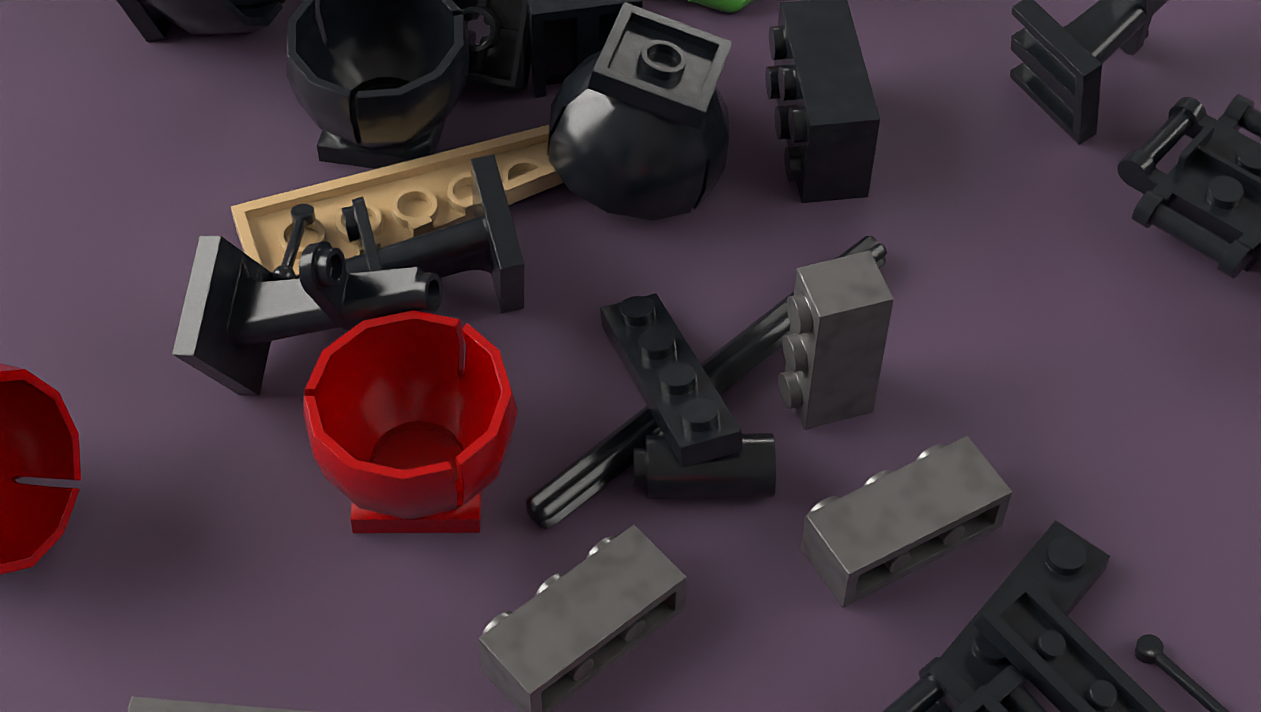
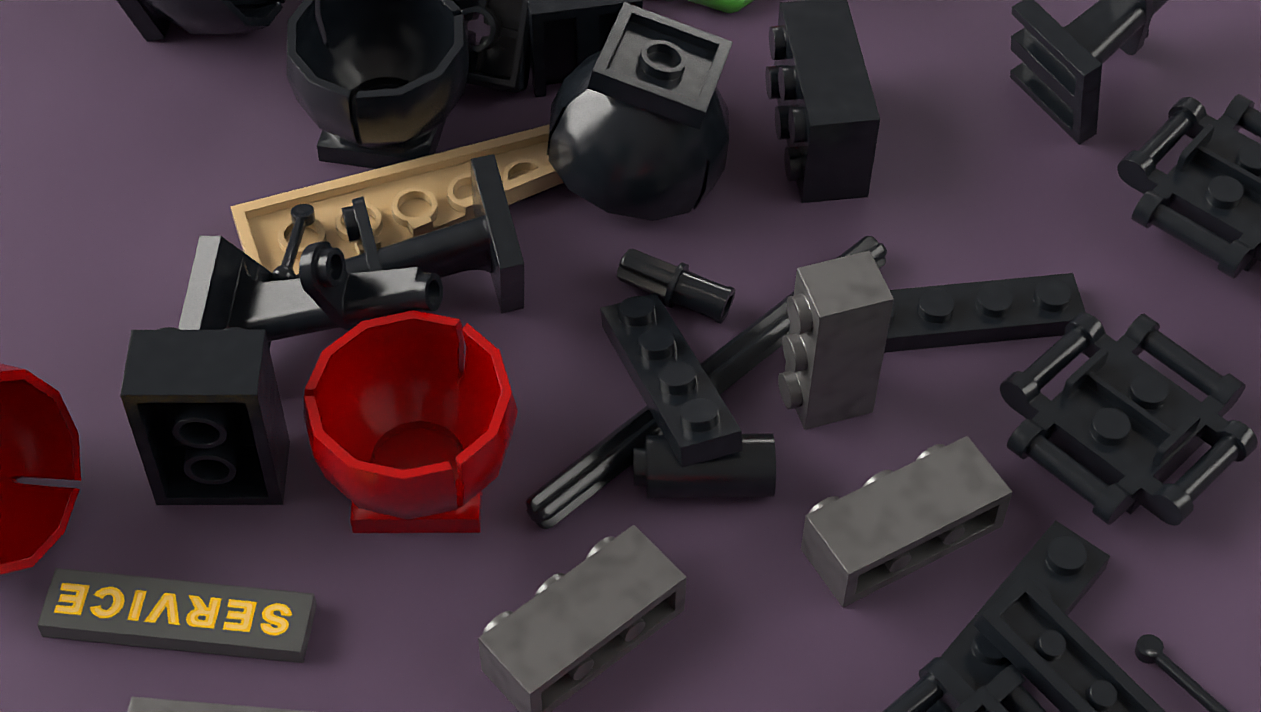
none -> dark grey tile [37,568,317,663]
none -> black brick [120,327,290,505]
none -> black axle [617,249,736,324]
none -> black plate [884,273,1086,353]
none -> black brick [1000,313,1258,526]

